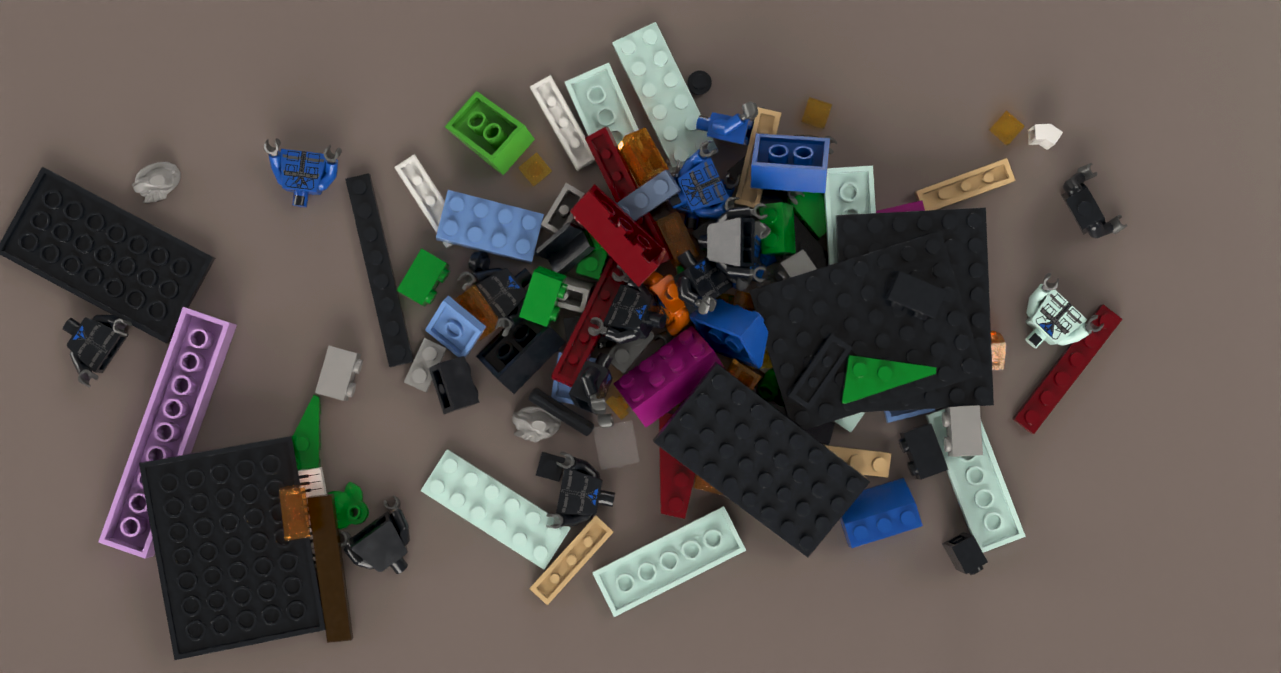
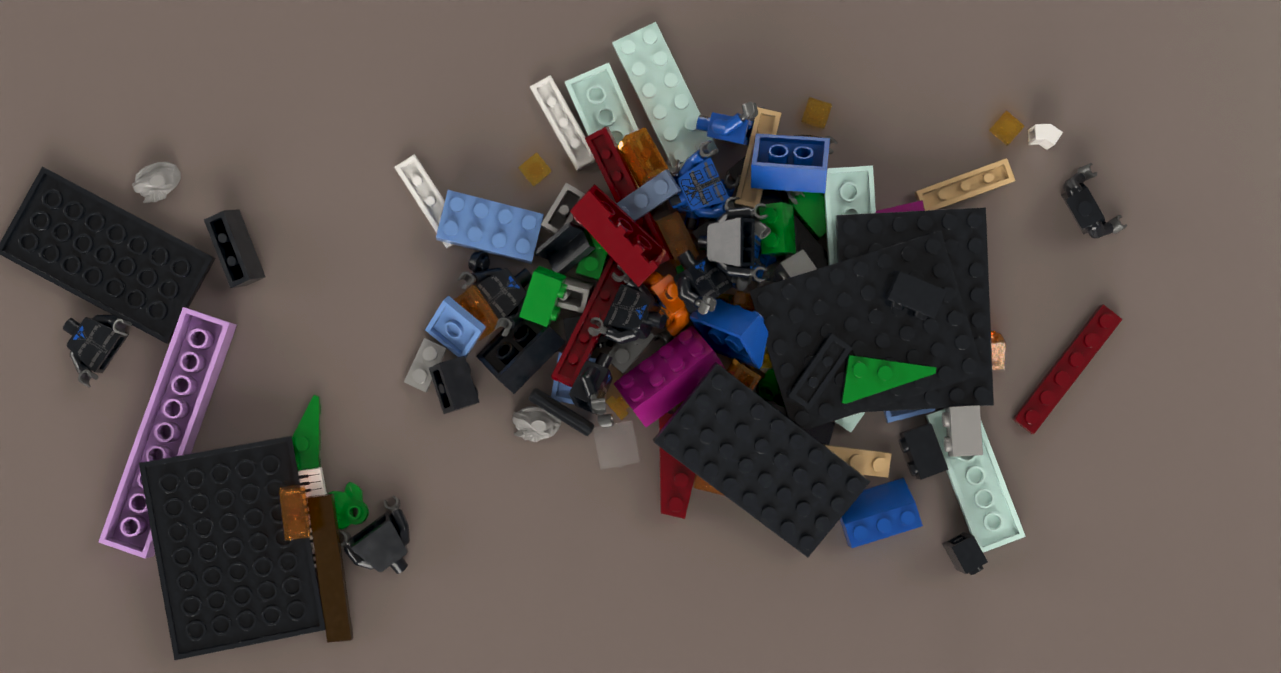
blue torso [264,138,342,207] -> none
light grey brick [315,346,363,401] -> none
black plate [345,173,414,368] -> none
green brick [396,248,450,307] -> none
light aqua plate [421,449,571,570] -> none
bright green slope [445,91,535,175] -> none
tan plate [529,515,614,605] -> none
black plate [536,452,566,482] -> none
torso [546,452,615,529] -> none
light aqua plate [592,506,746,617] -> none
black plate [687,70,712,95] -> none
light aqua torso [1025,273,1104,348] -> none
none -> black brick [204,209,266,288]

